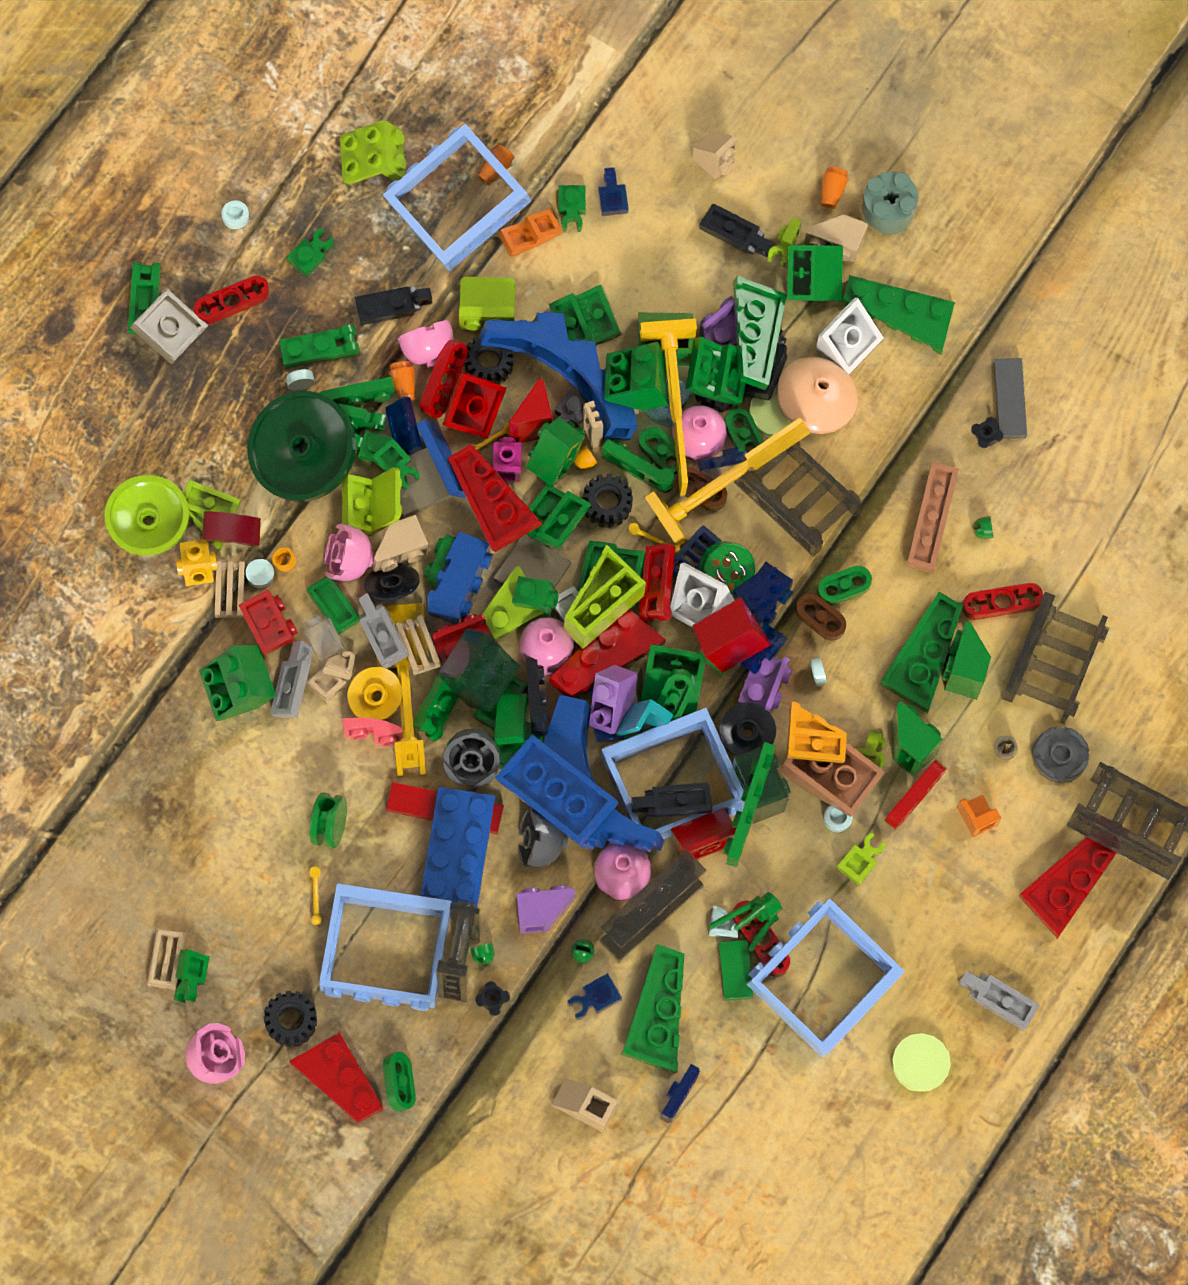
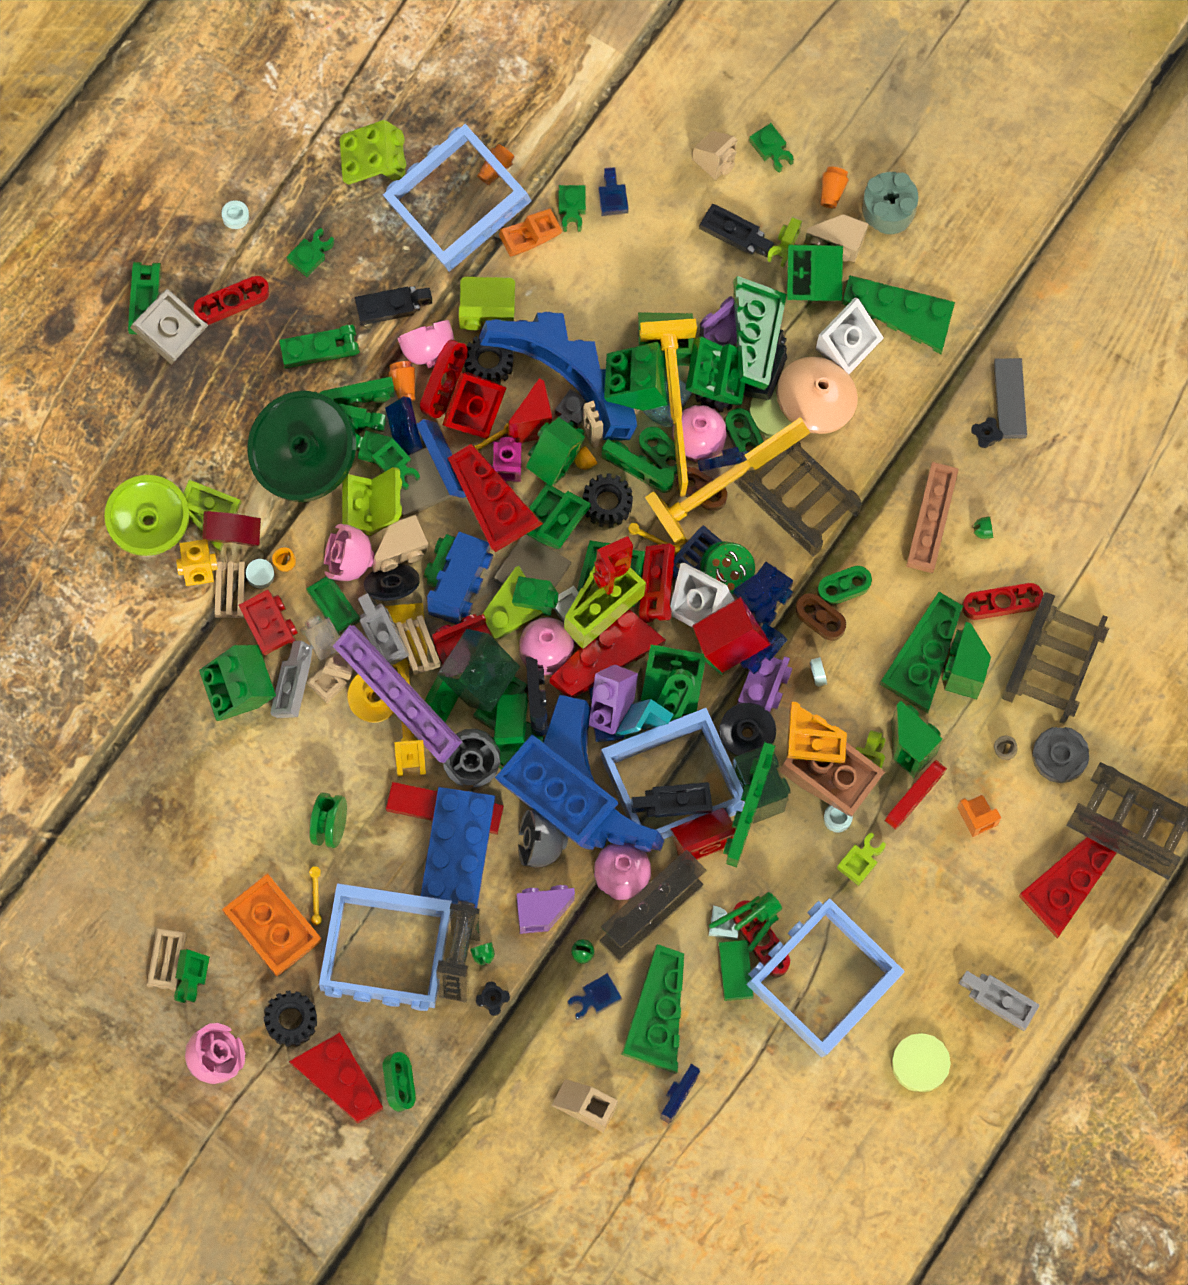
light aqua tile [286,369,315,390] -> none
coral slope [343,718,403,747] -> none
green slope [549,284,623,345] -> none
none -> orange plate [222,873,322,977]
none -> medium lavender tile [333,625,462,763]
none -> red bracket [593,536,633,595]
none -> green plate [749,123,794,173]

